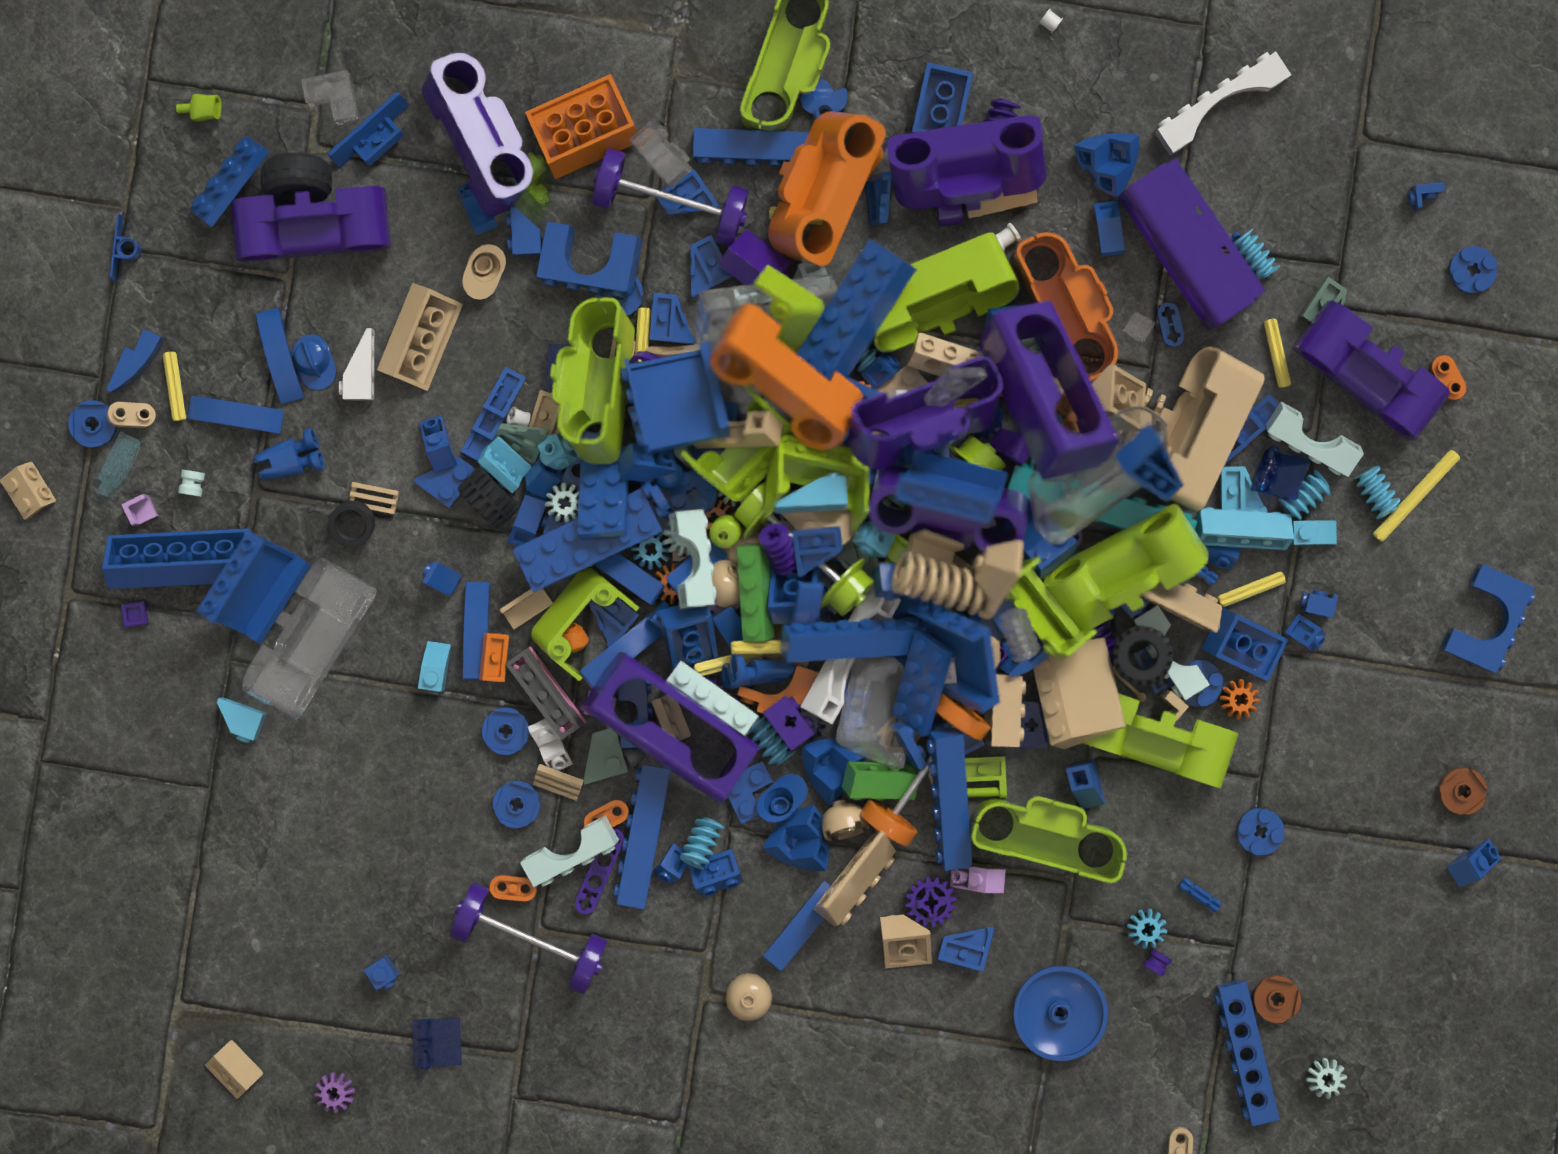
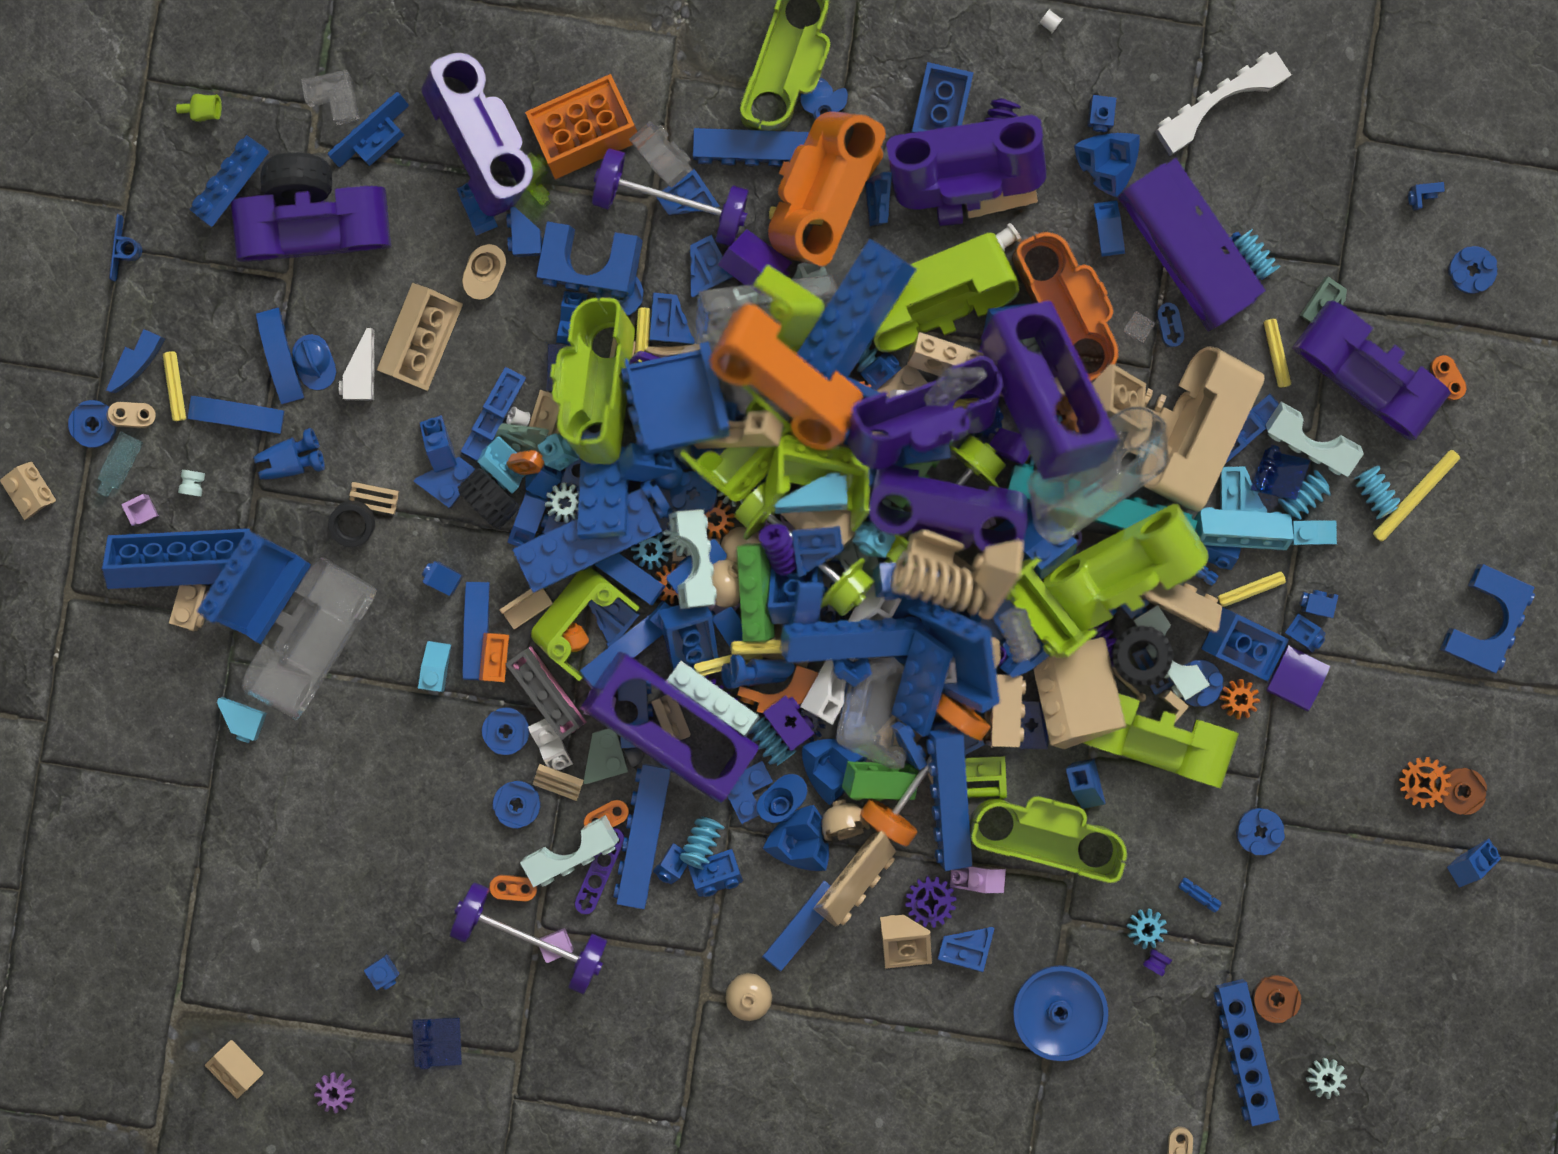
dark purple tile [121,601,149,628] -> none
lime head [709,515,742,549] -> none
blue panel [895,450,1008,524] -> none
blue wedge [1114,423,1184,501] -> none
none -> tan bracket [169,584,210,631]
none -> orange plate [506,450,545,475]
none -> lavender panel [539,928,574,963]
none -> blue slope [556,291,588,344]
none -> blue bracket [832,658,872,687]
none -> blue brick [1087,95,1116,132]
none -> dark purple slope [1266,645,1330,712]
none -> orange gear [1399,757,1452,808]

